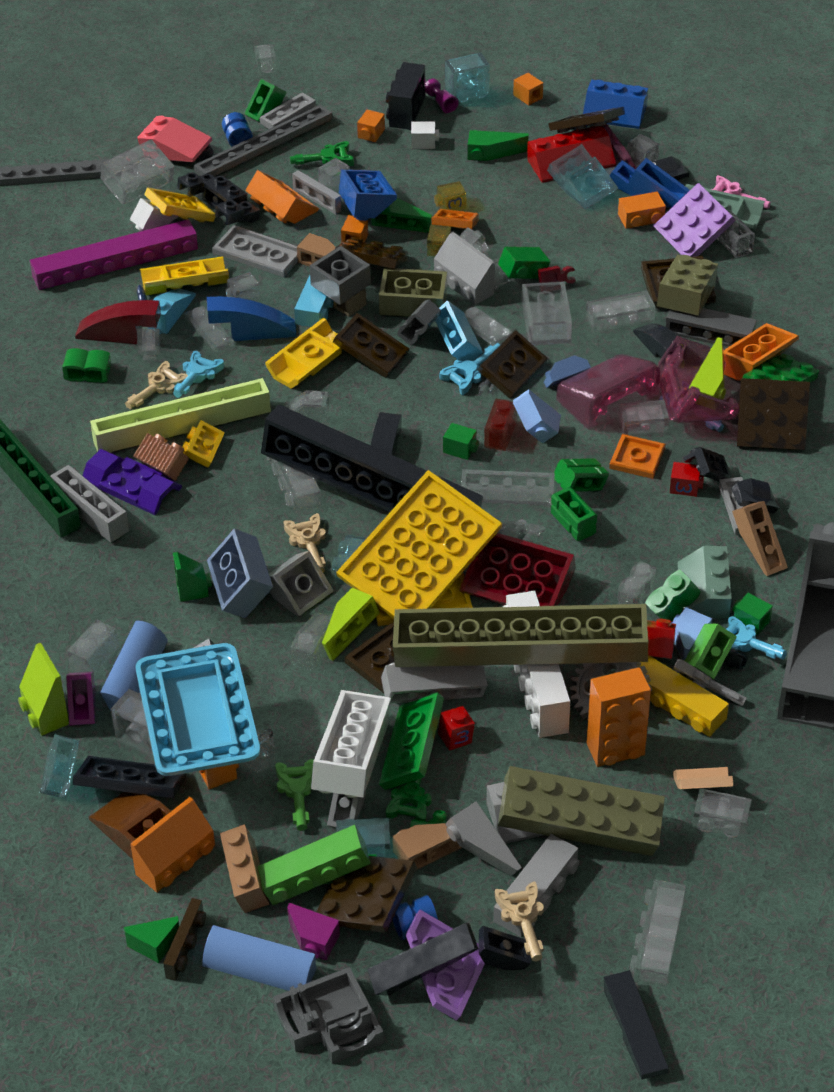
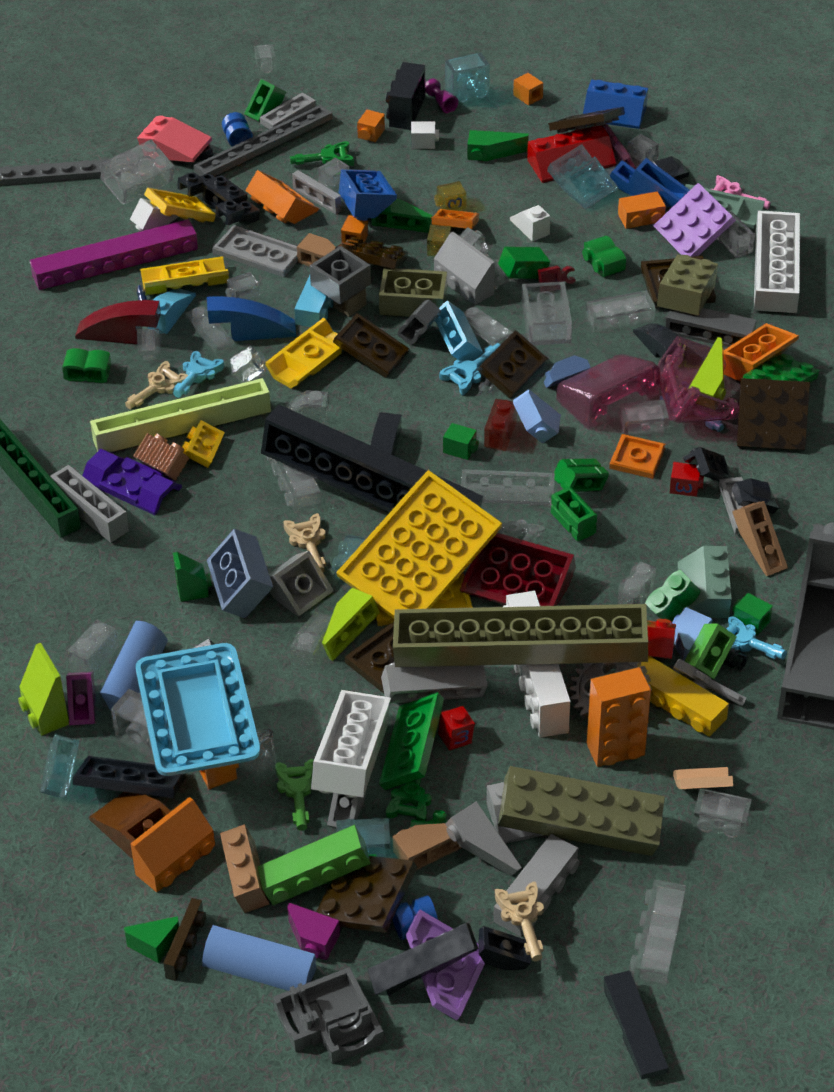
none -> clear brick [230,346,266,383]
none -> white slope [510,205,550,242]
none -> green brick [582,236,626,277]
none -> white brick [754,211,800,313]

